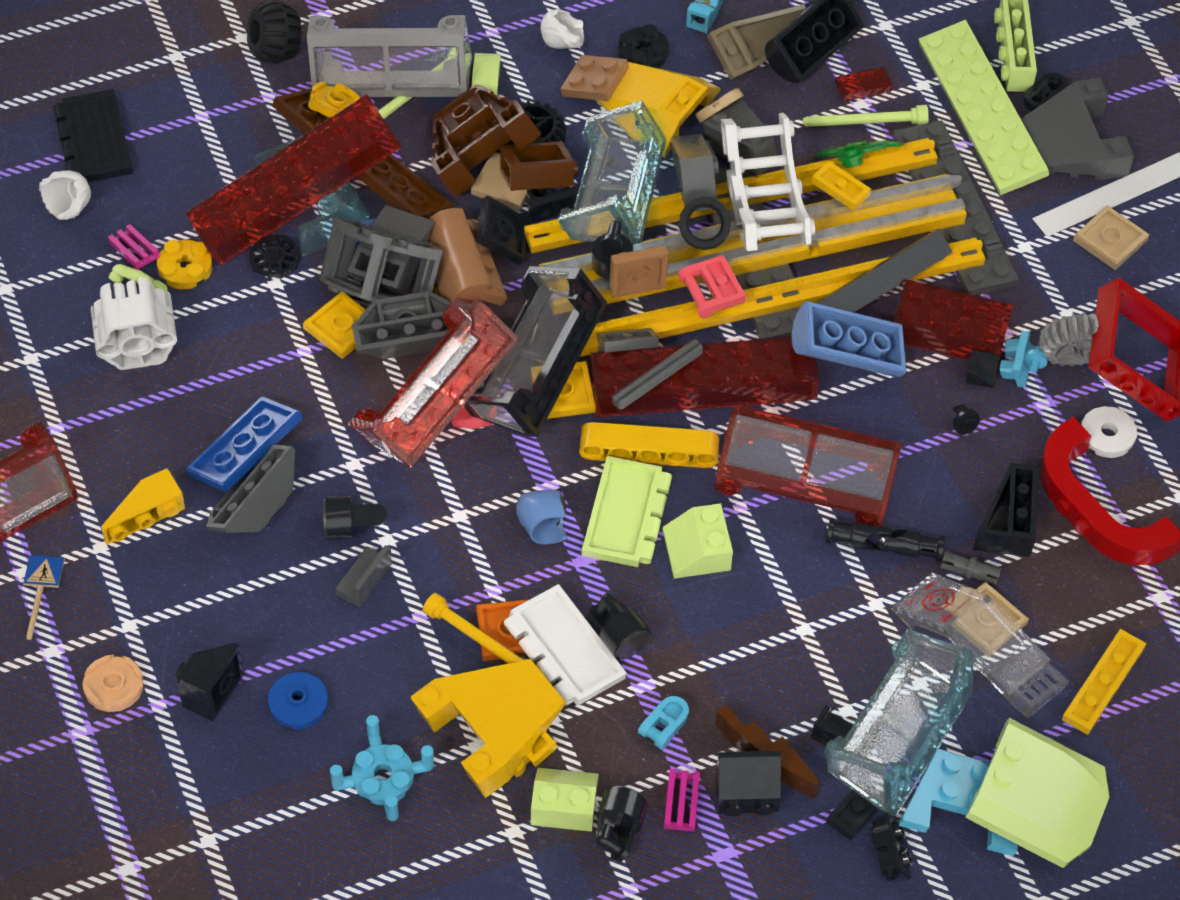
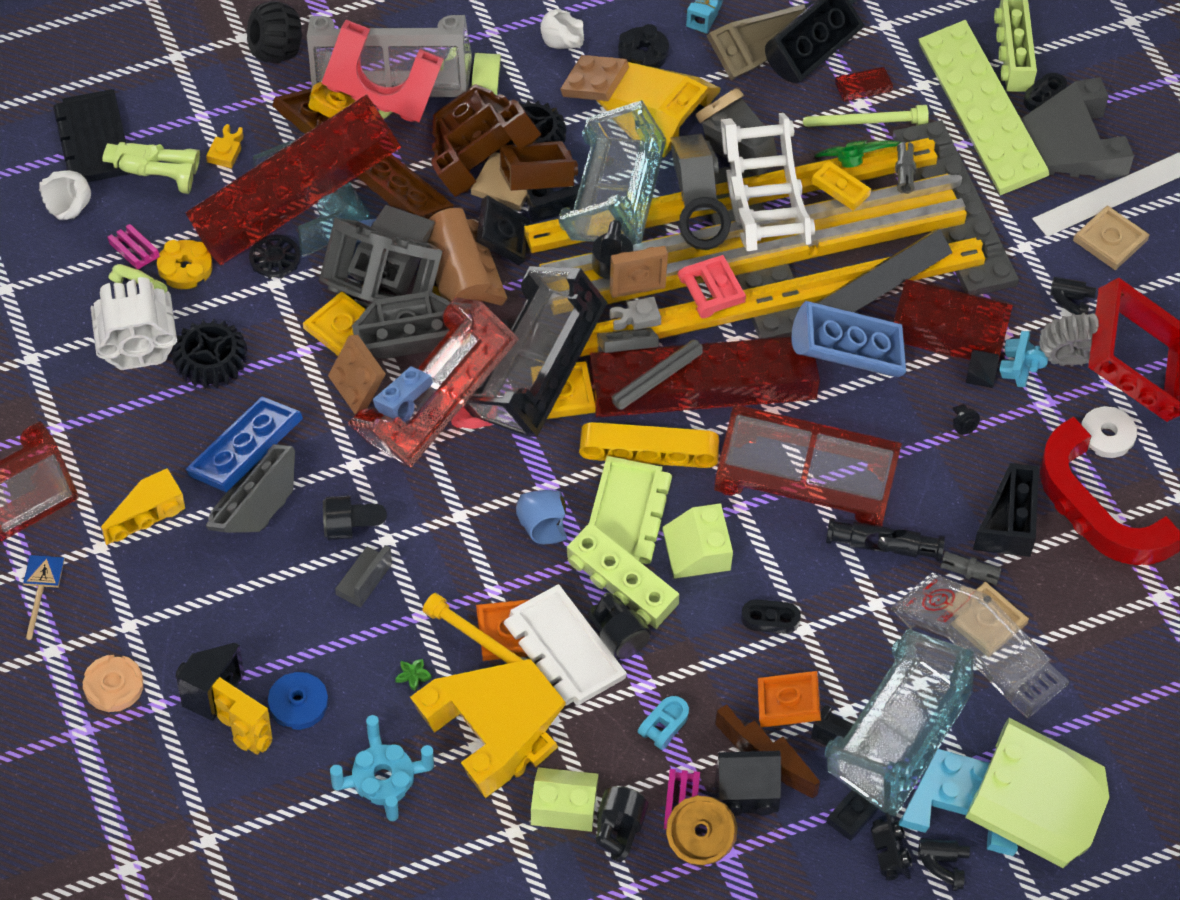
yellow plate [1062,629,1147,735] -> none
none -> yellowish green piece [103,142,200,194]
none -> black gear [172,319,248,389]
none -> yellow plate [206,124,243,169]
none -> yellow plate [212,677,273,755]
none -> coral arch [321,20,444,122]
none -> medium nougat plate [328,335,386,415]
none -> medium blue plate [373,366,433,423]
none -> bright green plant [395,659,432,691]
none -> yellowish green brick [567,522,679,629]
none -> light grey plate [609,297,661,330]
none -> pearl gold wheel [666,795,738,865]
none -> black plate [741,599,801,634]
none -> orange tile [758,671,821,728]
none -> dark grey pin [895,142,916,194]
none -> black plant [918,838,970,891]
none -> black plant [1050,277,1096,315]

